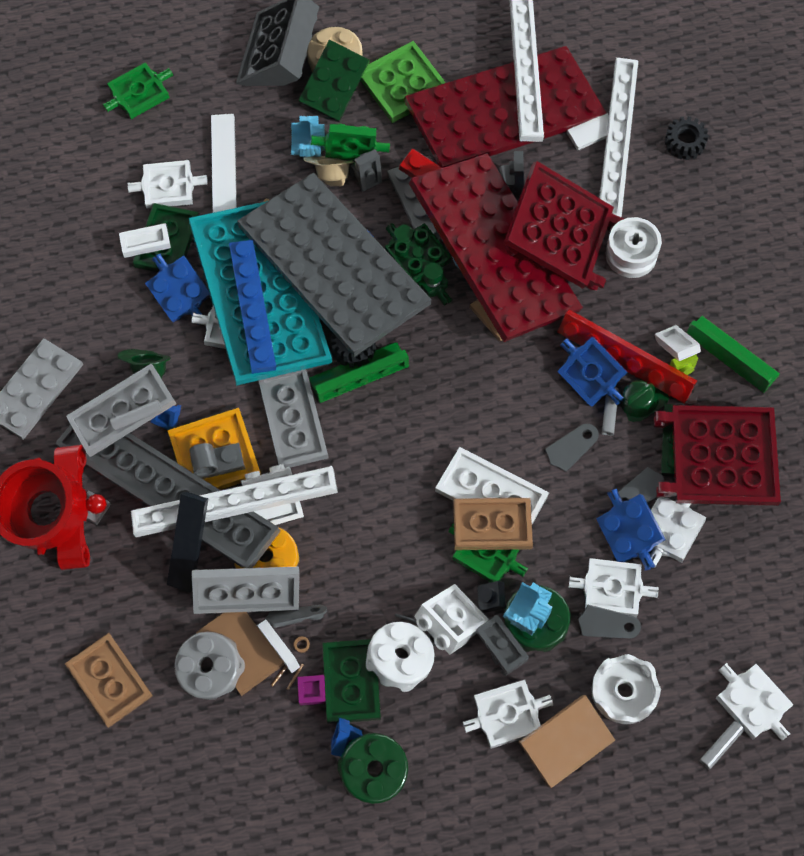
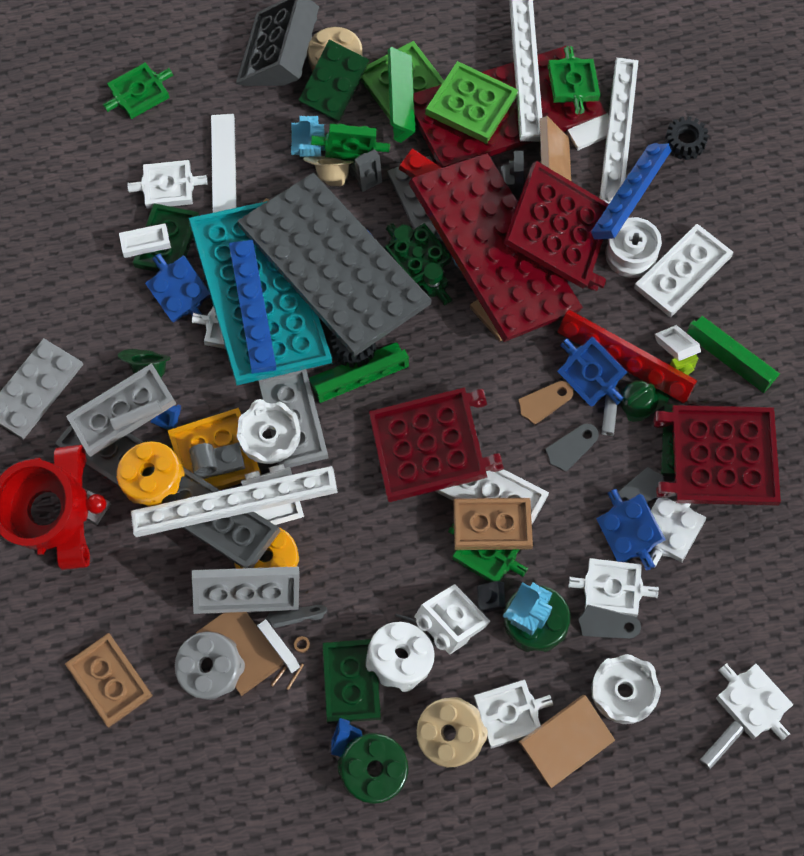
black tile [167,491,209,593] -> none
magenta plate [298,675,326,706] -> none
dark grey plate [476,615,529,676] -> none
none -> light orange plate [117,441,185,507]
none -> white plate [237,399,301,464]
none -> dark red plate [369,387,504,502]
none -> panel [388,47,415,143]
none -> tan plate [416,697,488,768]
none -> bright green plate [425,61,518,144]
none -> medium nougat piece [519,381,573,425]
none -> medium nougat tile [540,116,571,181]
none -> green plate [548,46,600,114]
none -> blue plate [591,143,671,239]
none -> white plate [634,224,733,318]

